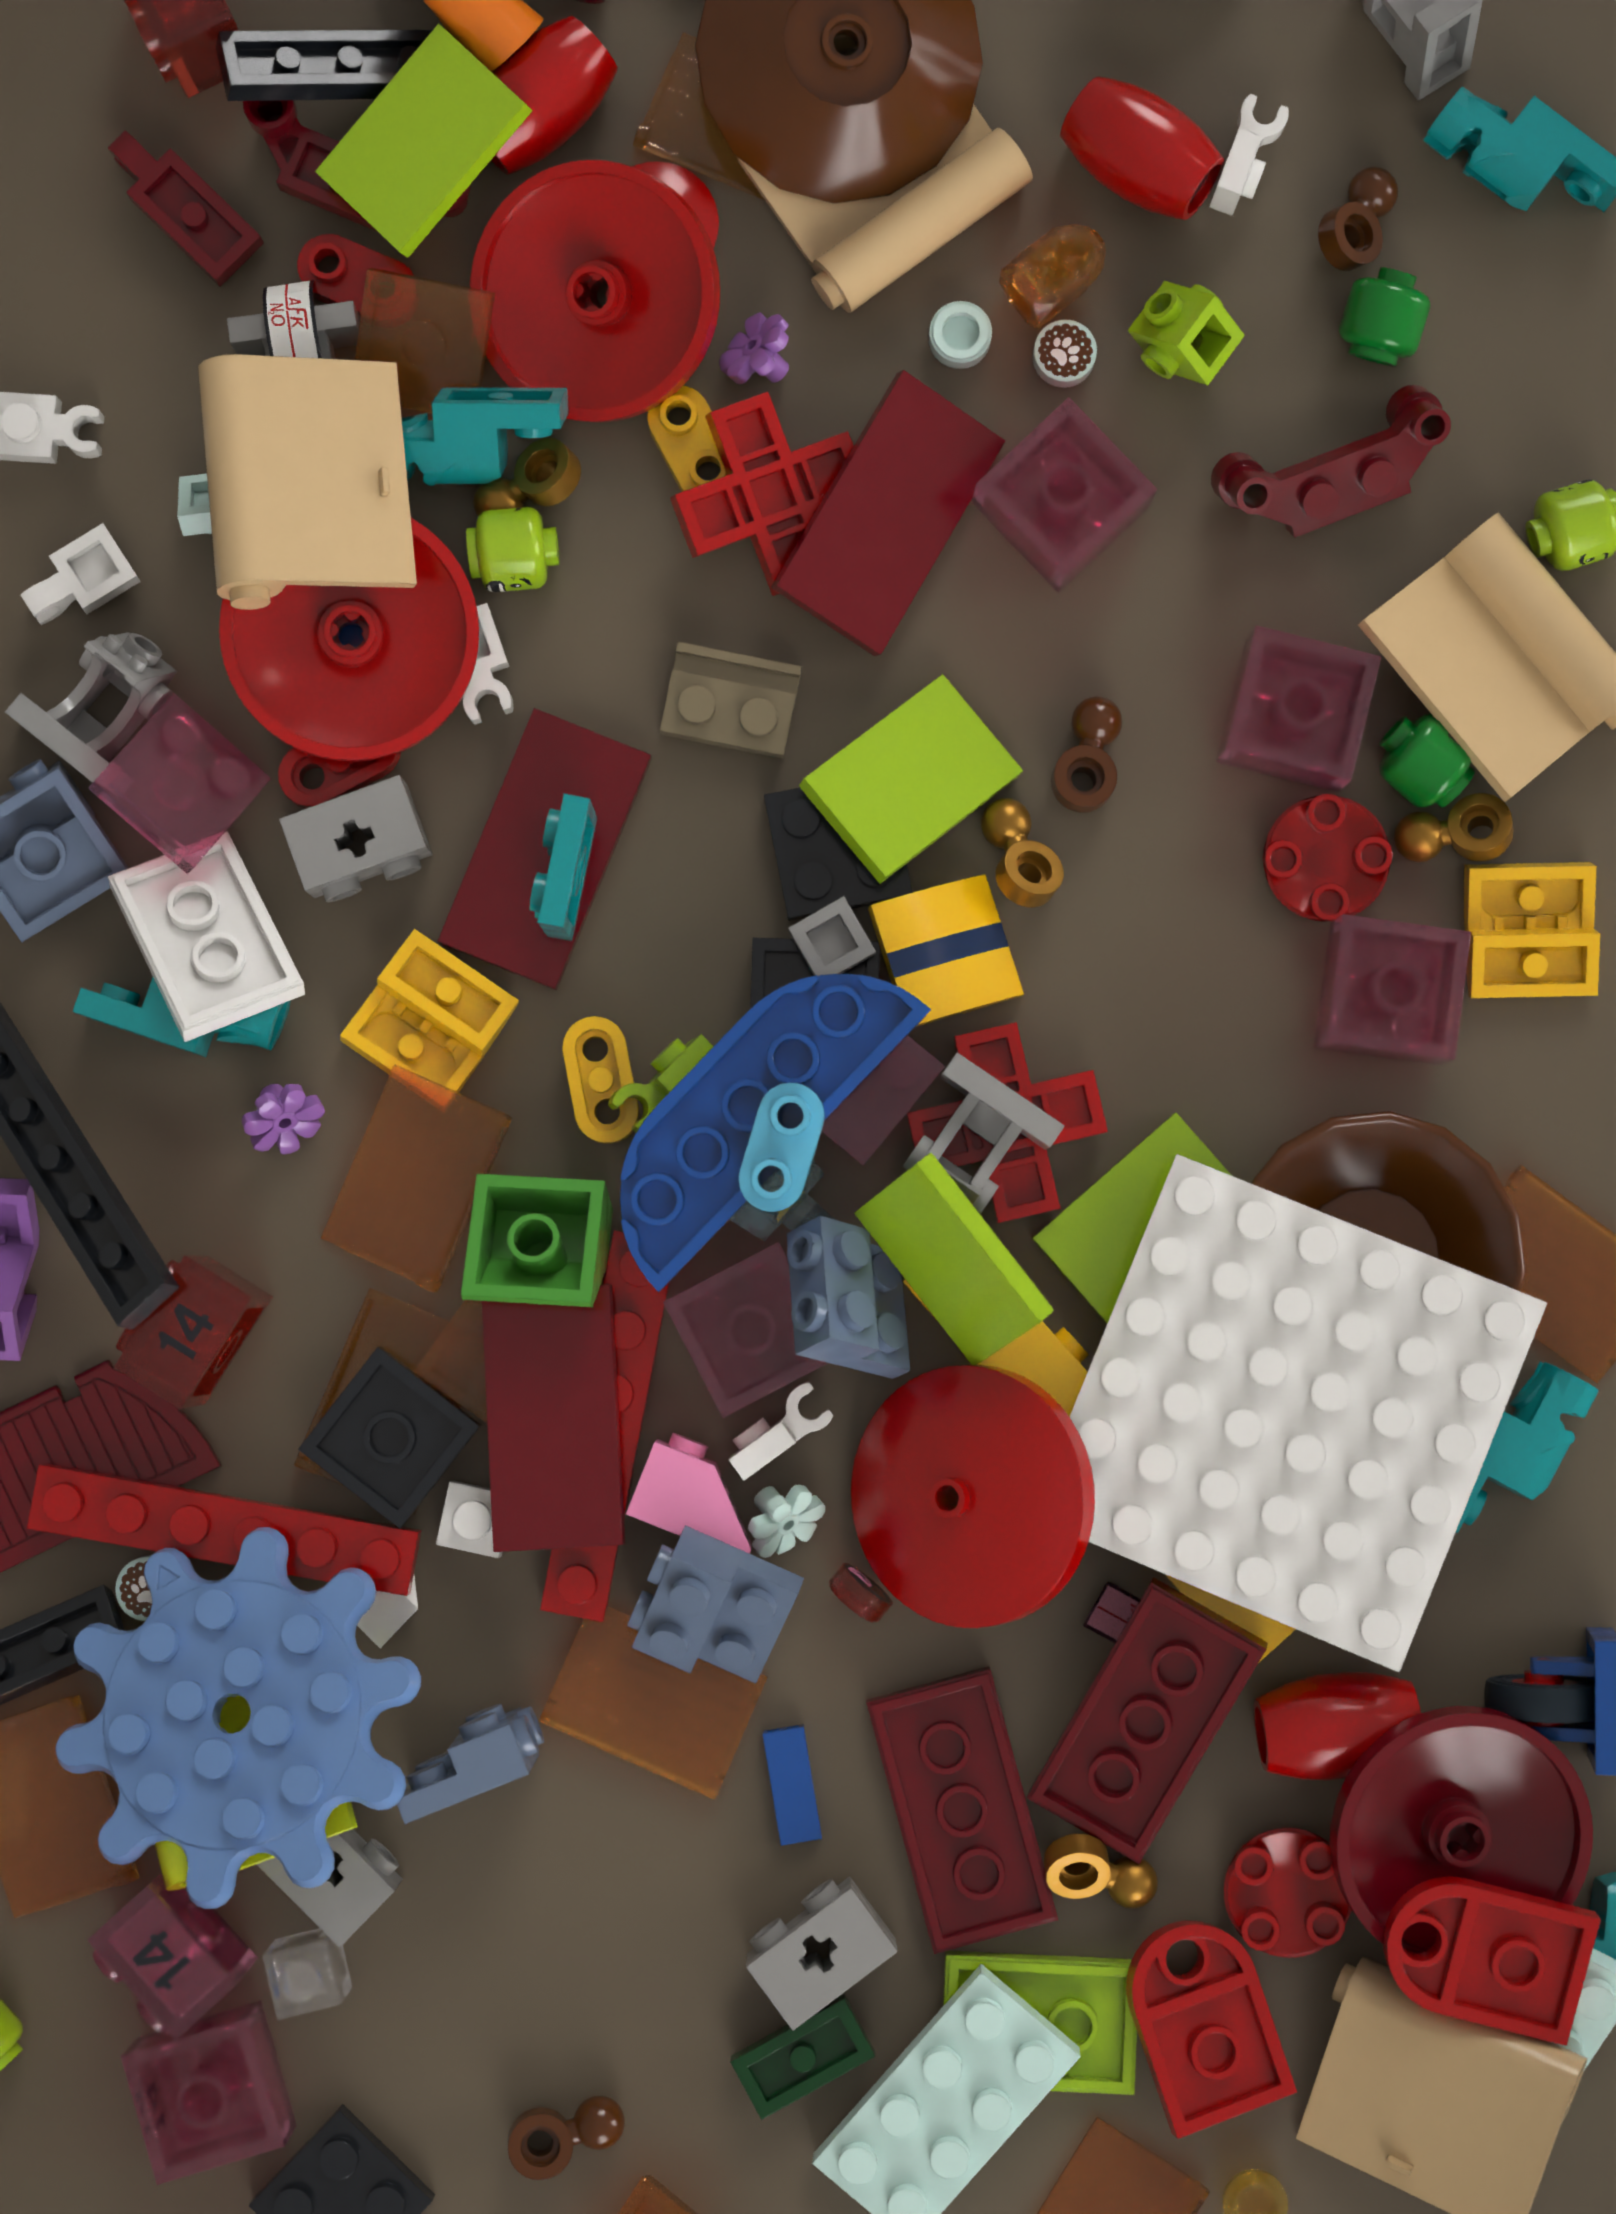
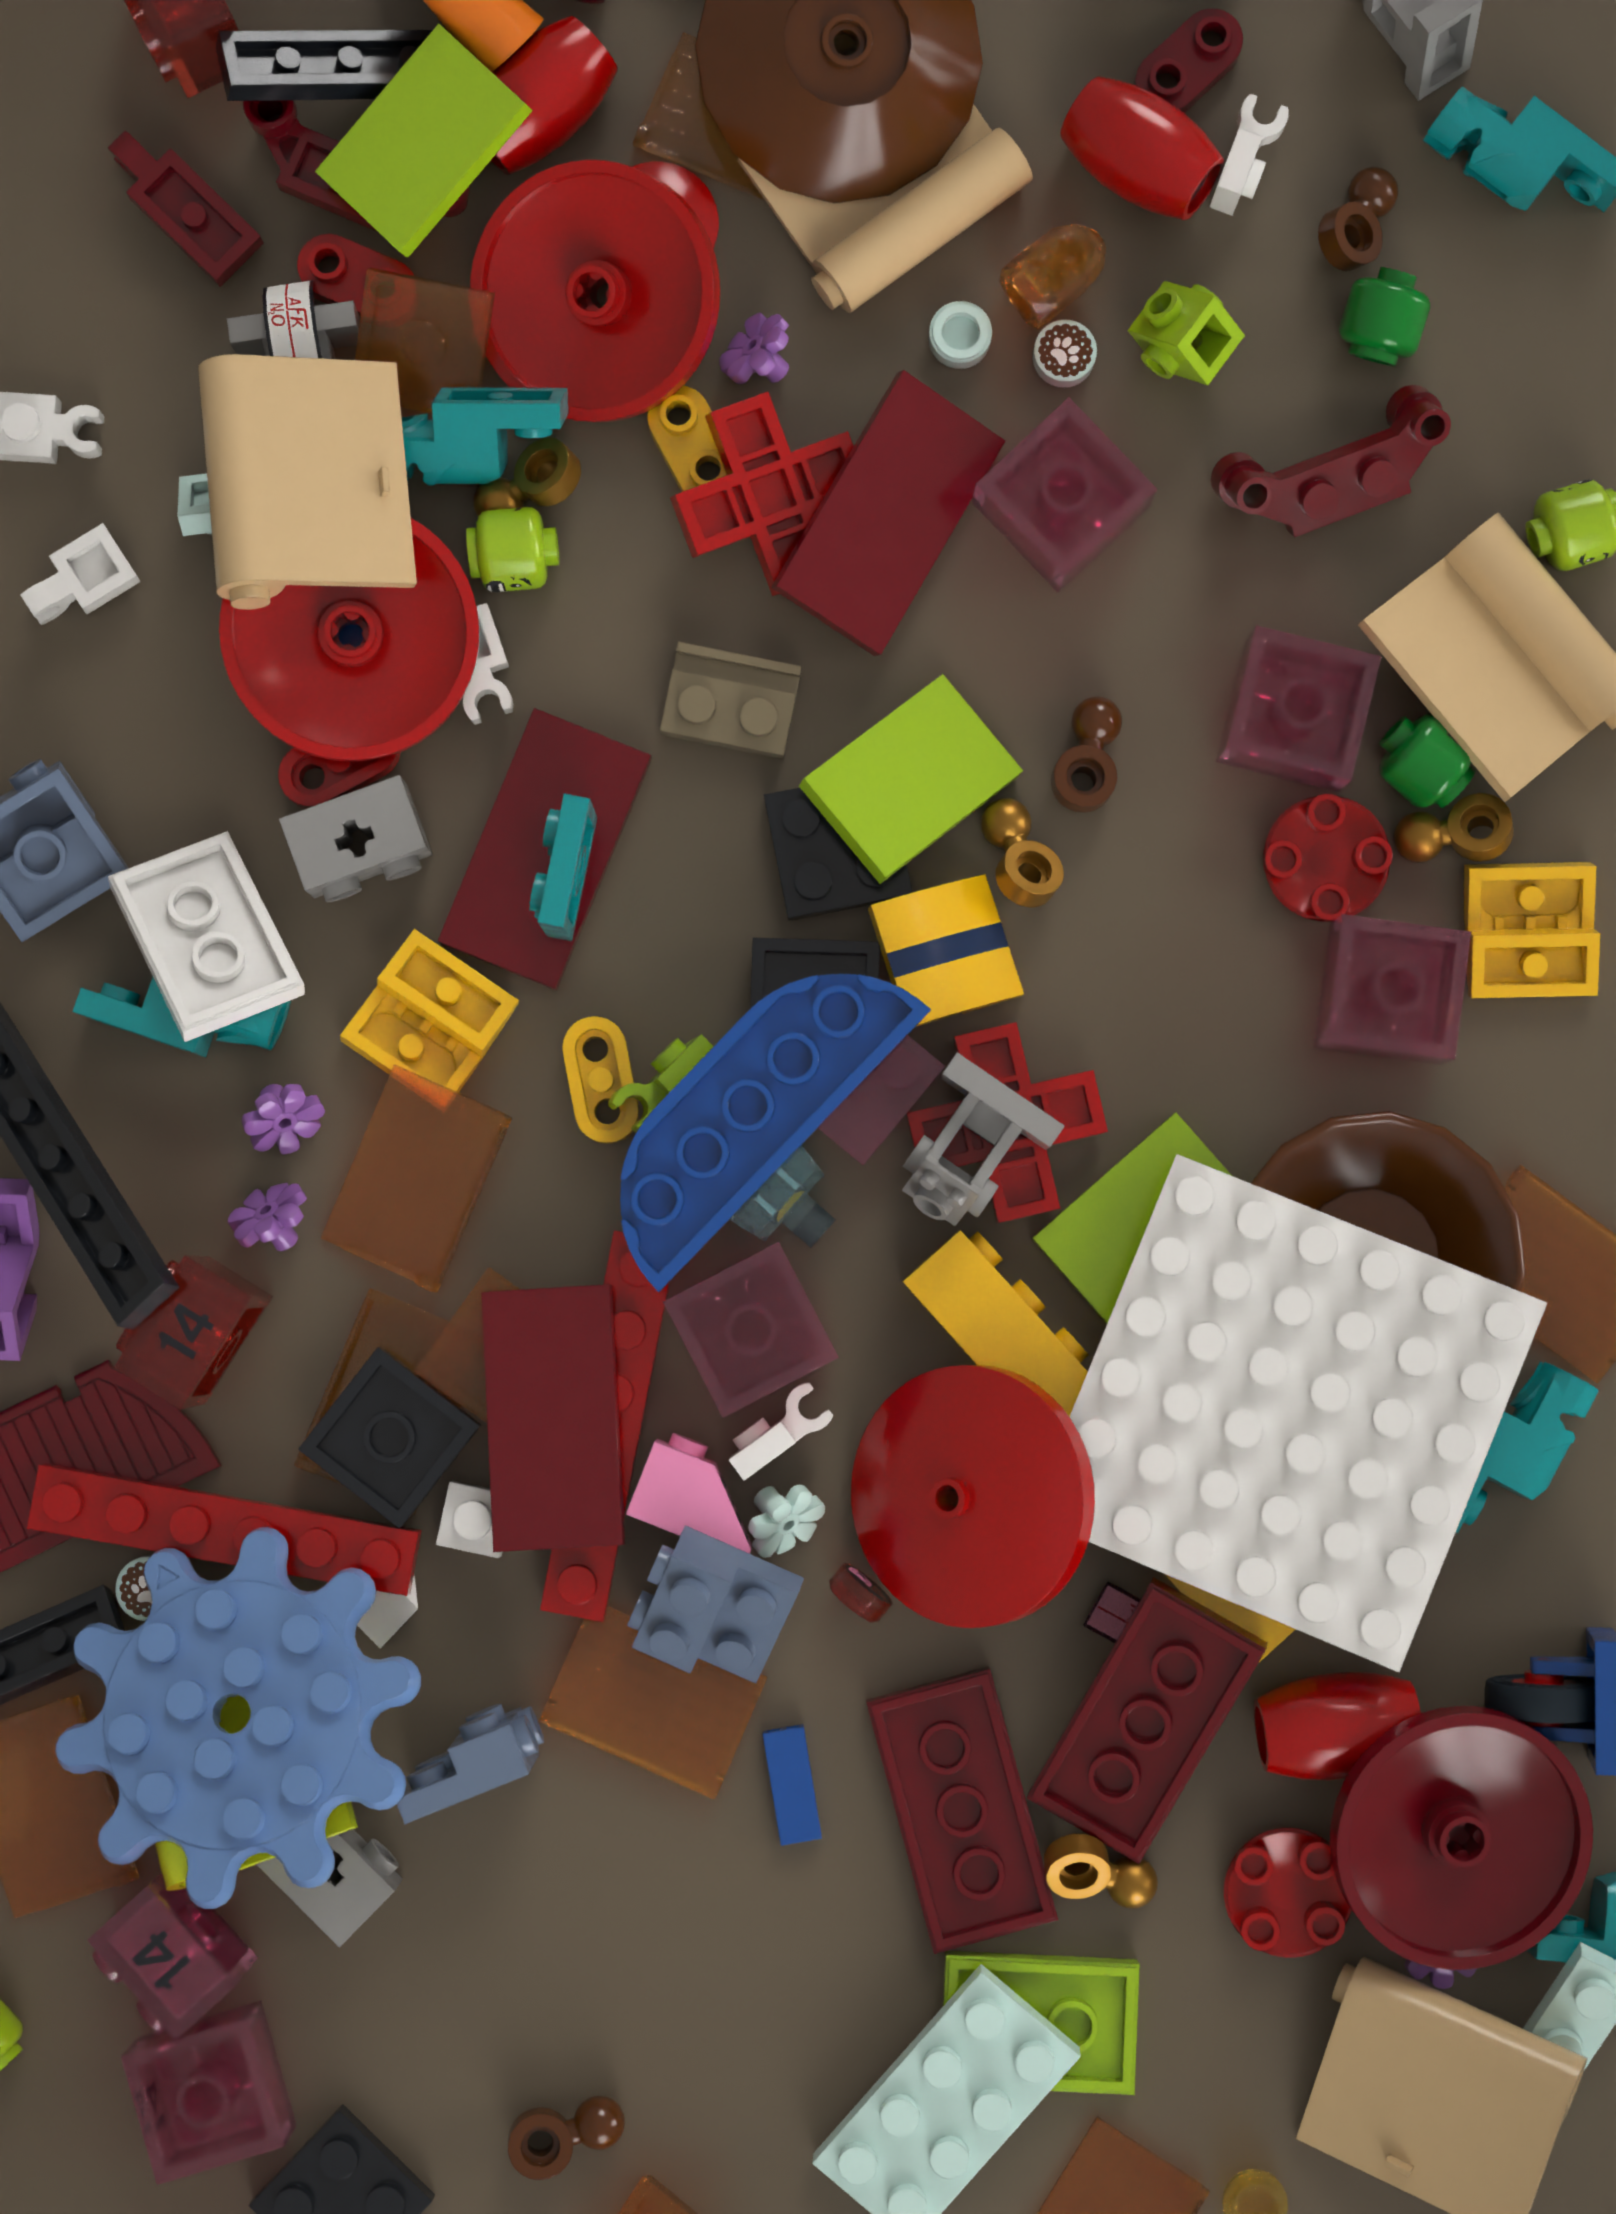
light grey tile [5,632,177,801] -> none
clear pink plate [88,693,271,874] -> none
clear brick [262,1928,352,2020] -> none
bright green slope [461,1174,613,1307] -> none
dark green plate [730,1993,875,2120] -> none
medium azure plate [739,1083,825,1212] -> none
light grey brick [746,1876,898,2031] -> none
sand blue plate [787,1216,910,1379] -> none
light grey plate [788,896,876,976] -> none
lime tile [854,1153,1054,1366] -> none
red plate [1126,1920,1297,2139] -> none
red plate [1383,1876,1601,2046] -> none
none -> medium lavender plant [228,1183,307,1251]
none -> dark red plate [1134,8,1243,113]

